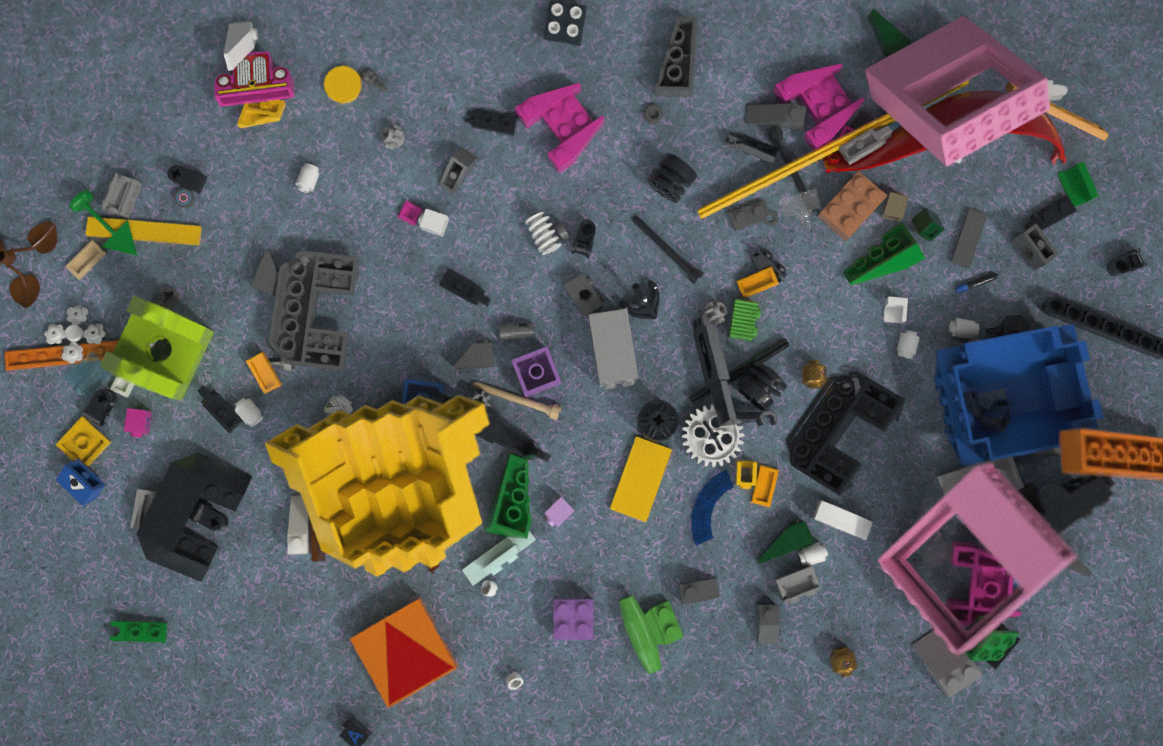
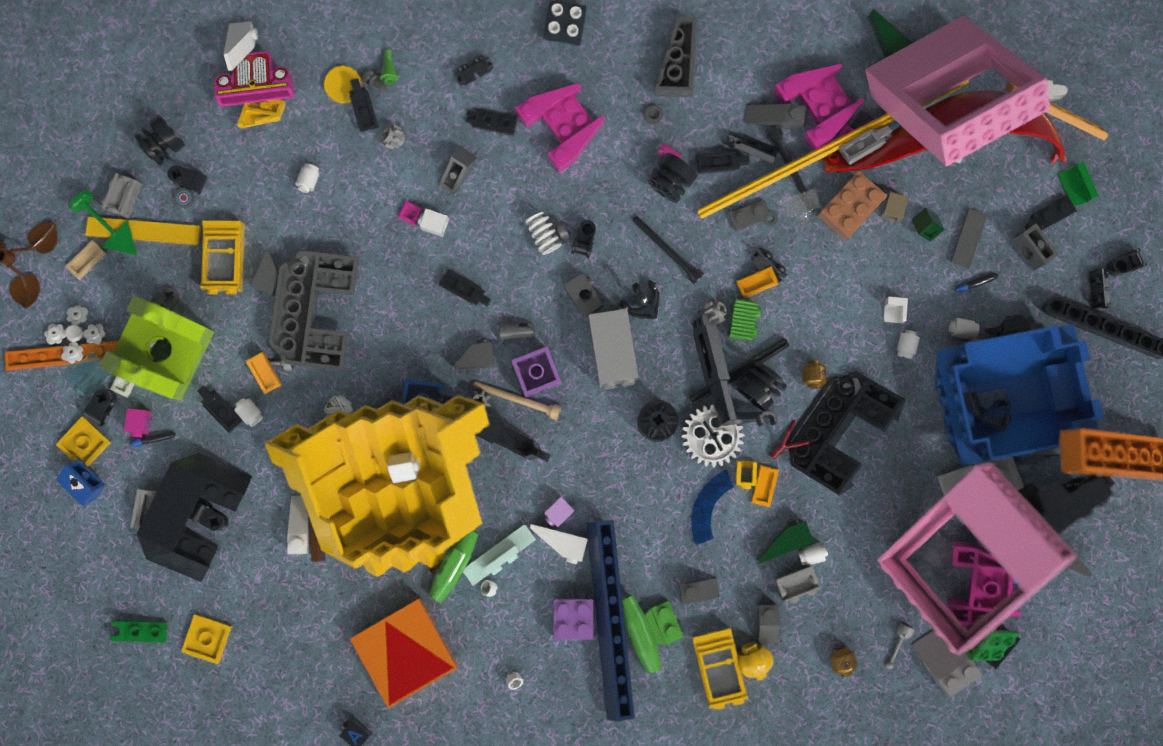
green wedge [484,454,532,539] -> none
yellow tile [610,436,672,522] -> none
white slope [812,501,873,540] -> none
green wedge [843,222,925,286] -> none
none -> black piece [129,432,176,447]
none -> black wheel [133,114,185,166]
none -> yellow tile [181,614,232,664]
none -> yellow door [200,221,245,295]
none -> black hinge [349,78,379,133]
none -> bright green cone [380,49,398,85]
none -> white brick [388,452,420,483]
none -> bright green plate [428,530,479,603]
none -> black hinge [454,55,494,86]
none -> white slope [530,524,587,564]
none -> dark blue brick [586,520,635,722]
none -> dark pink pin [657,143,682,158]
none -> yellow door [691,627,748,710]
none -> black hinge [696,151,750,174]
none -> yellow plant [737,642,774,680]
none -> dark red plant [769,420,810,460]
none -> light grey hinge [885,623,915,669]
none -> black hinge [1089,268,1111,309]

